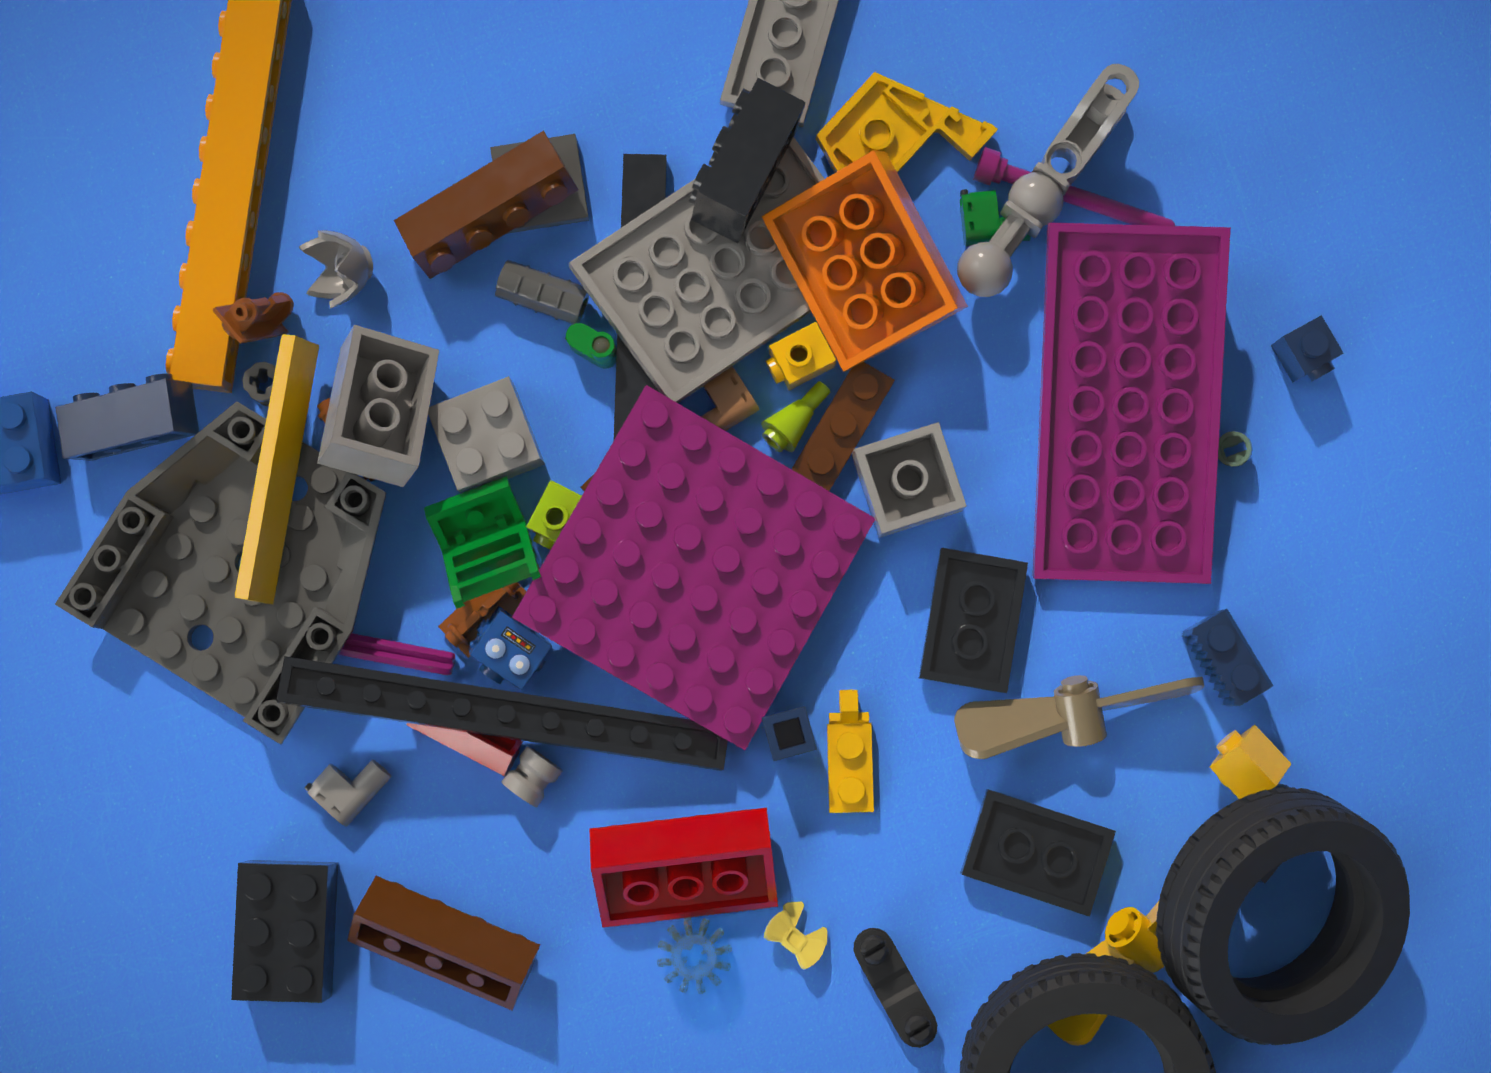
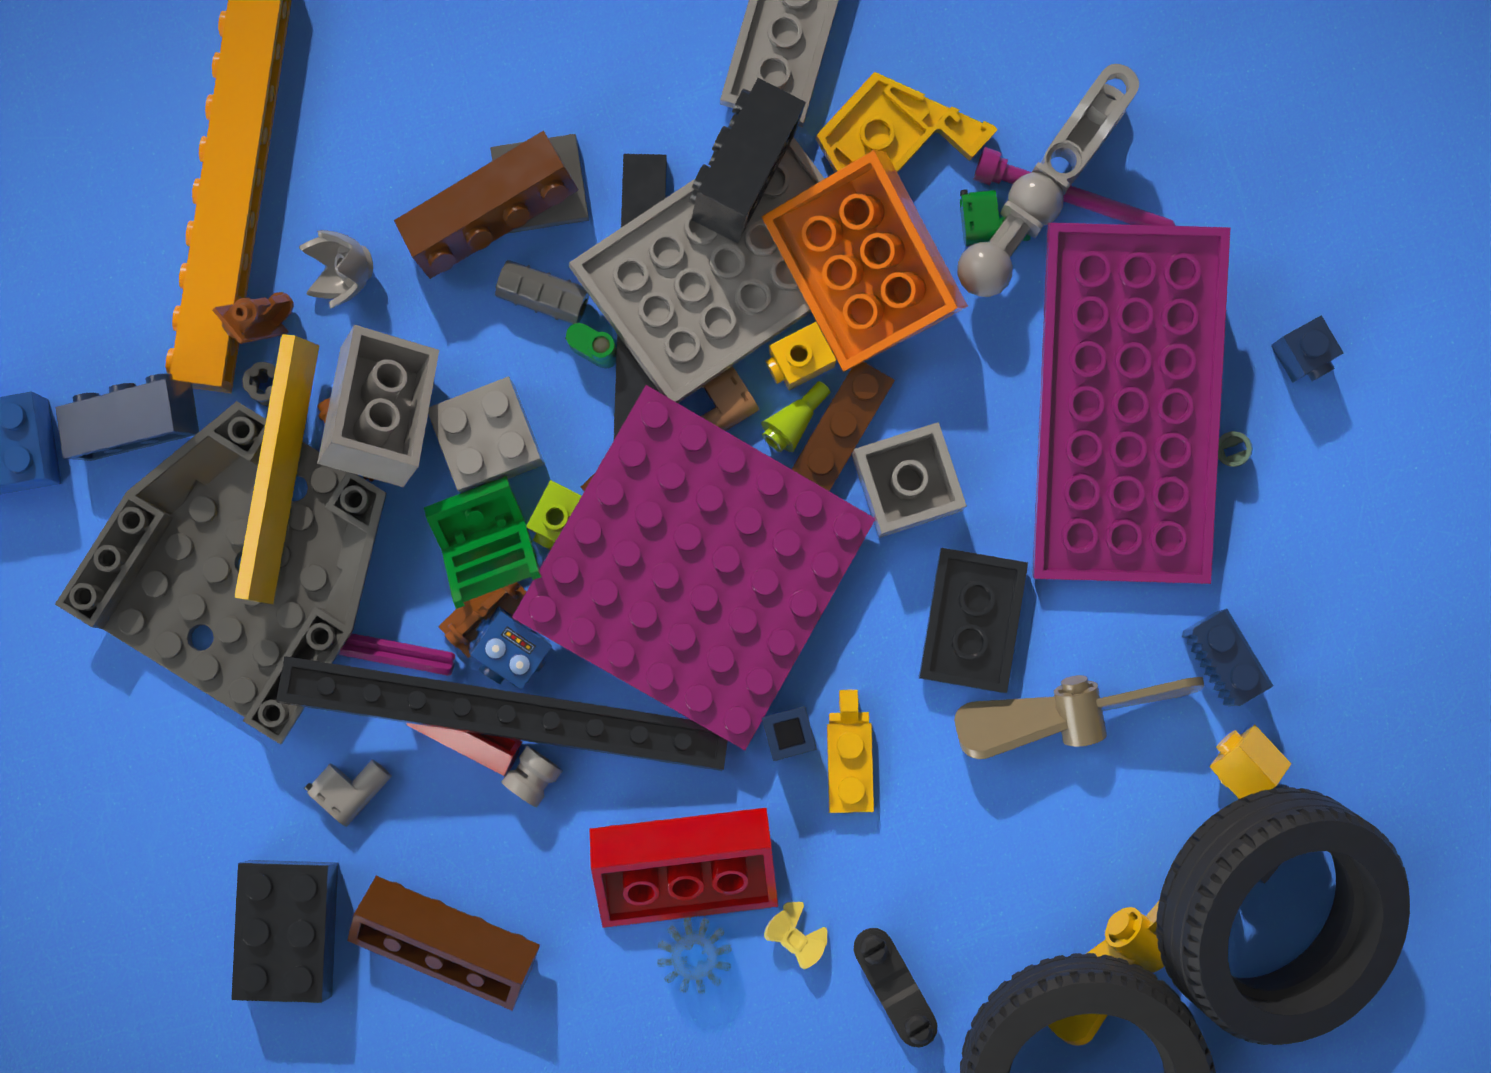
black plate [960,789,1116,917] -> none

